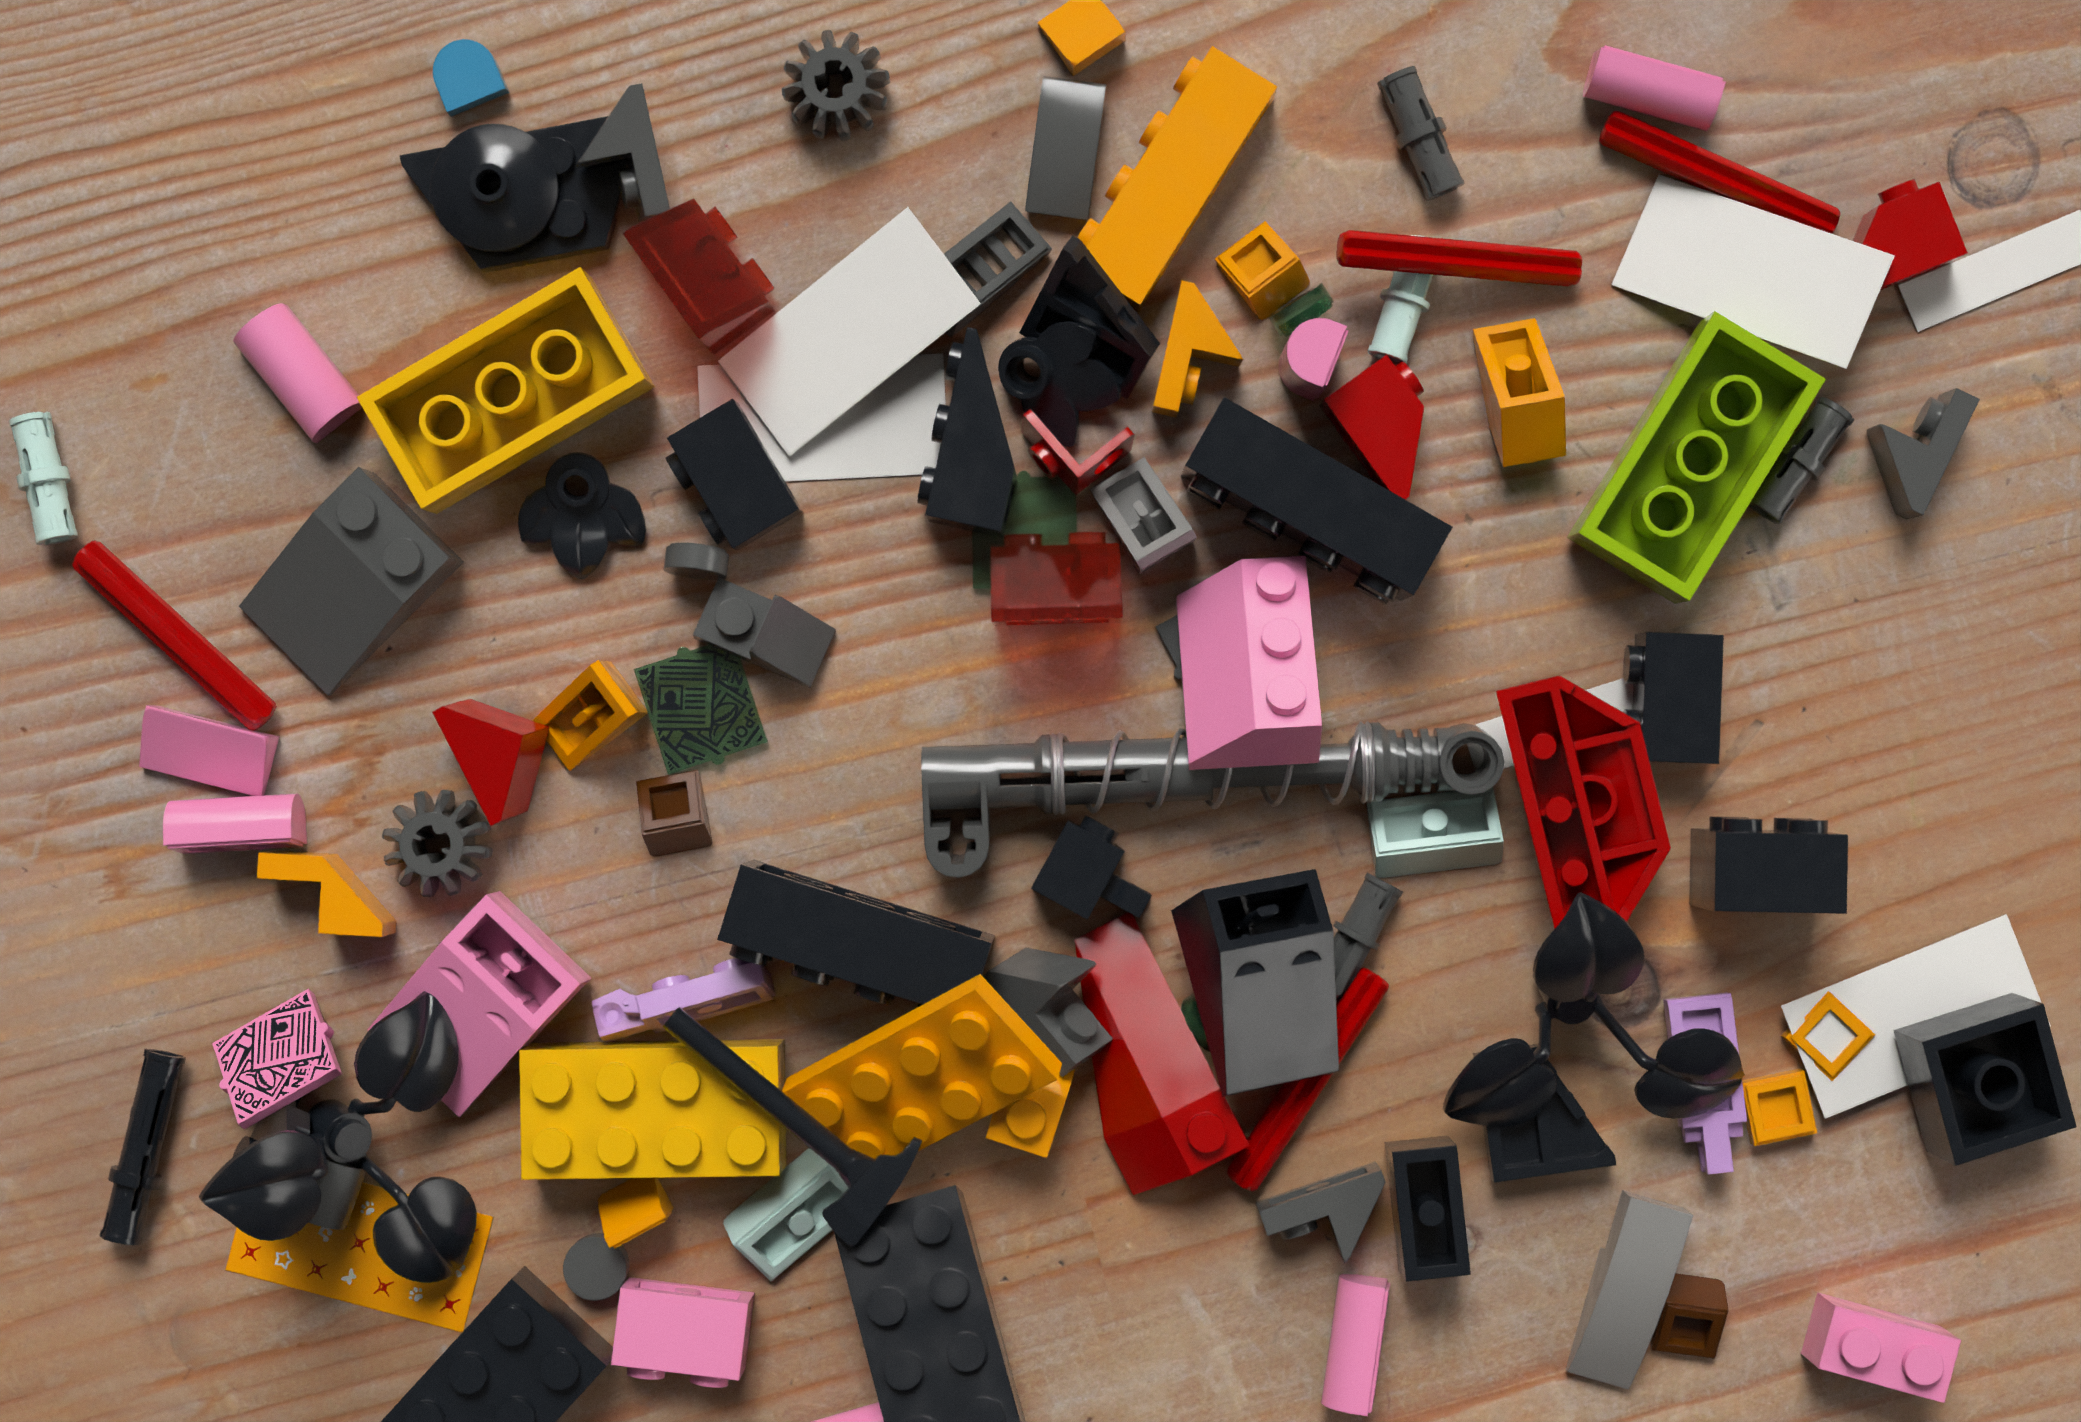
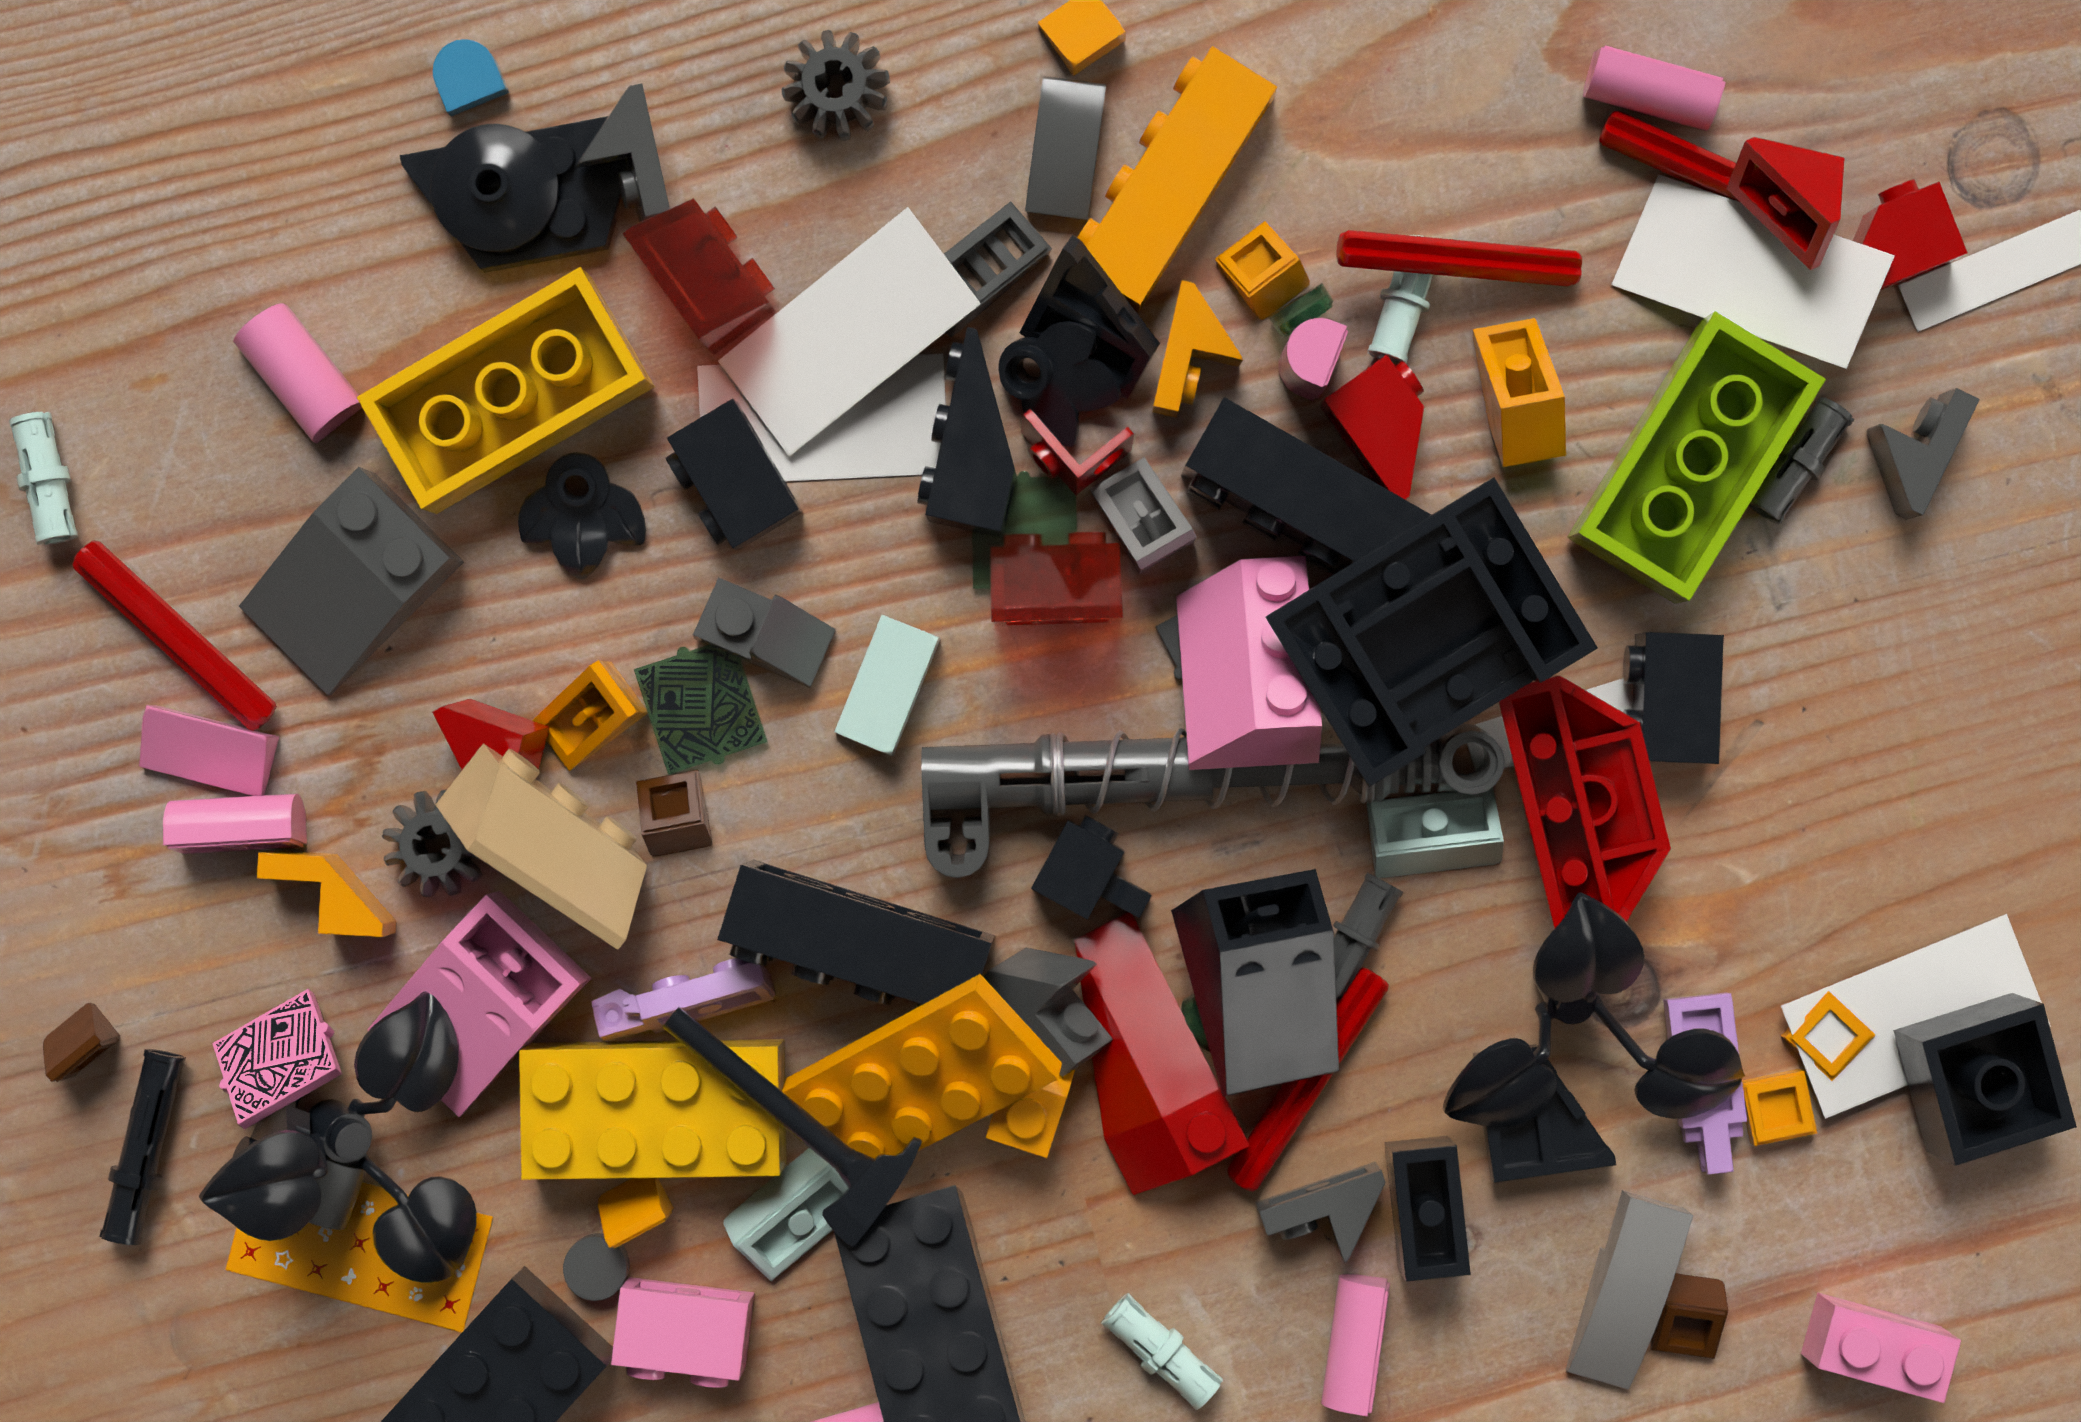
dark grey tile [663,543,729,580] -> none
dark grey pin [1377,66,1465,201] -> none
black brick [1689,816,1848,914] -> none
none -> reddish brown slope [43,1003,120,1082]
none -> tan slope [435,743,647,950]
none -> light aqua slope [834,615,941,756]
none -> light aqua pin [1101,1293,1223,1410]
none -> black slope [1265,477,1598,787]
none -> red slope [1726,137,1845,270]

